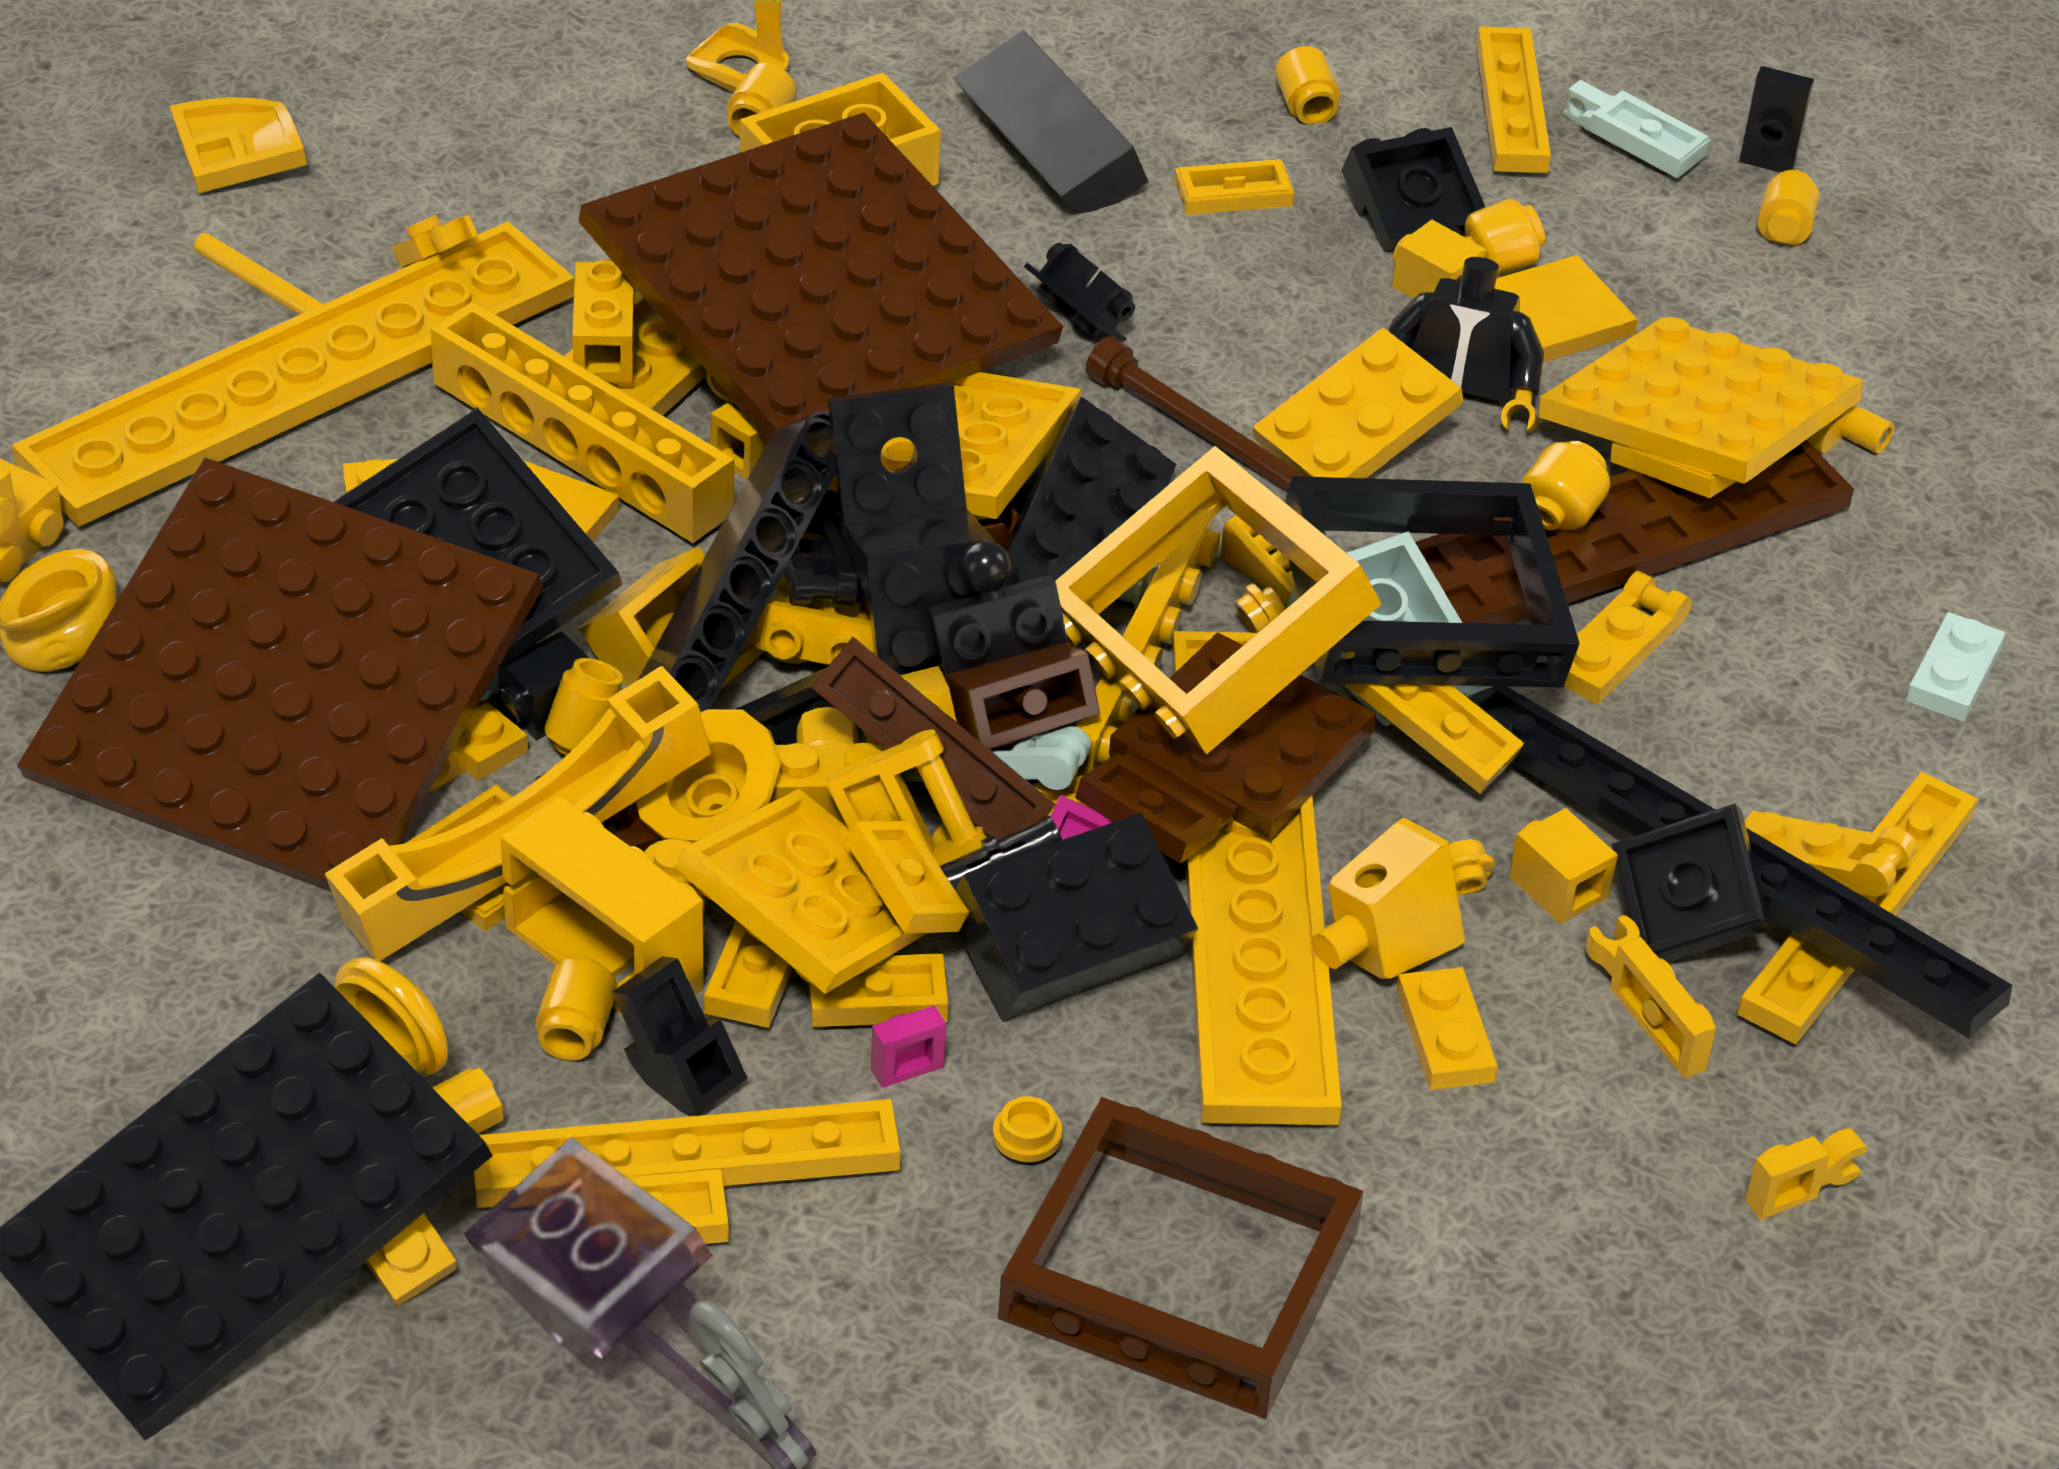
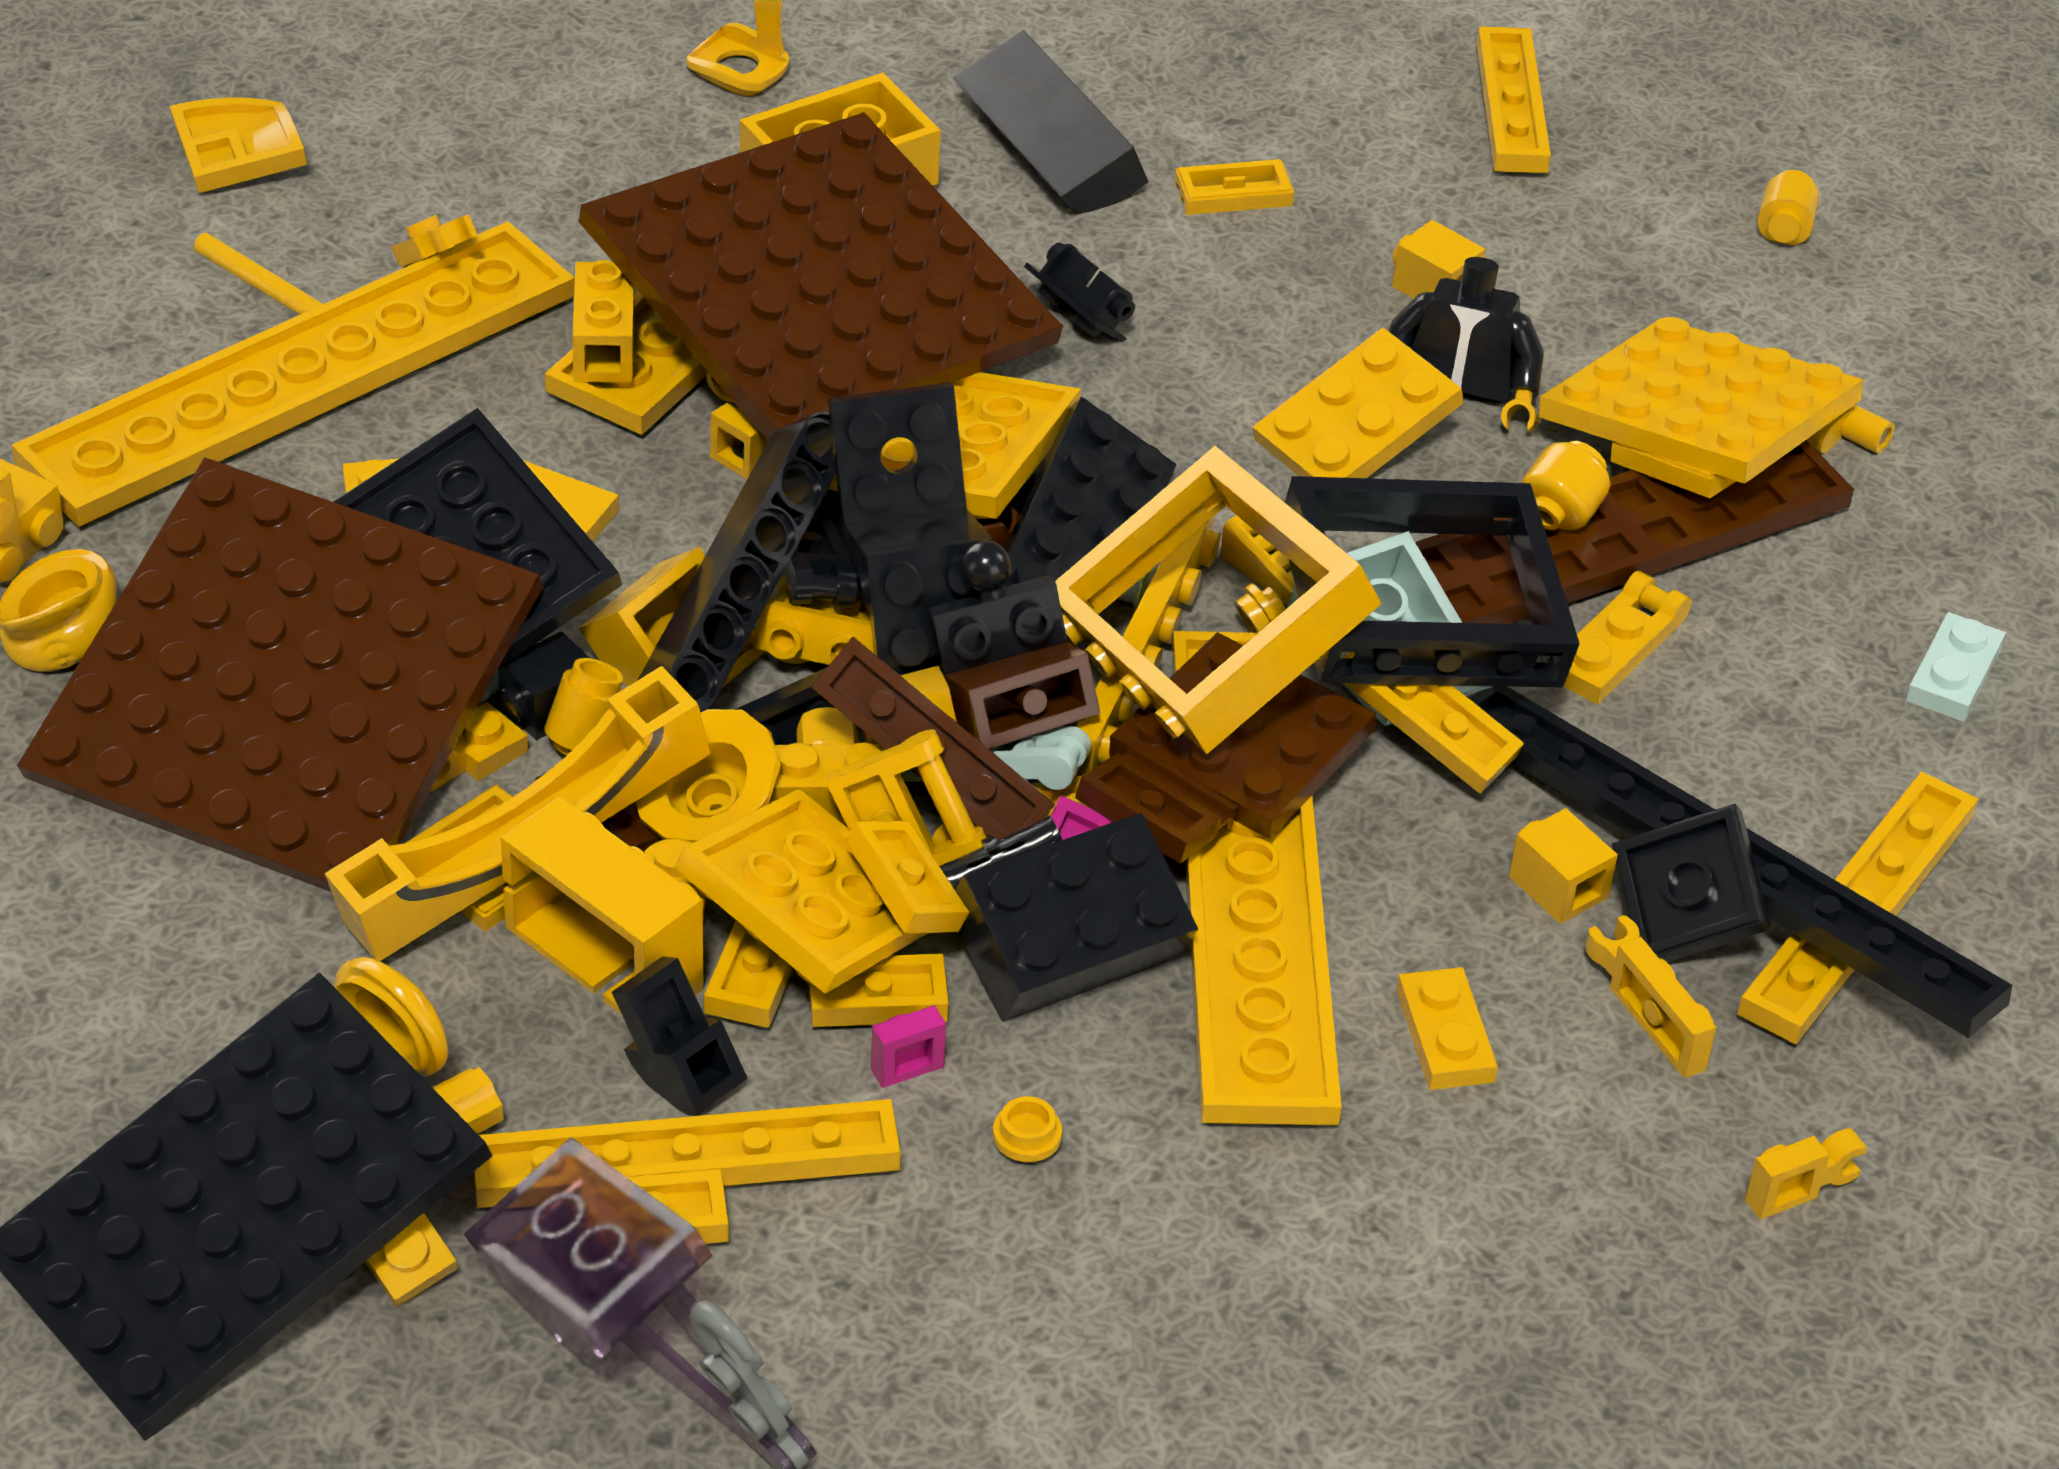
yellow brick [430,301,734,543] -> none
yellow brick [535,958,617,1061] -> none
yellow brick [727,63,797,137] -> none
reddish brown window [998,1097,1364,1420] -> none
reddish brown piece [1085,336,1307,492] -> none
yellow brick [1275,46,1340,125] -> none
yellow torso [1313,817,1465,979] -> none
black plate [1341,127,1486,252] -> none
yellow plate [1449,839,1496,895] -> none
yellow head [1465,198,1546,278] -> none
yellow tile [1495,255,1638,363] -> none
light aqua hinge [1563,80,1711,179] -> none
black plate [1739,66,1814,173] -> none
yellow plate [1744,810,1917,896] -> none

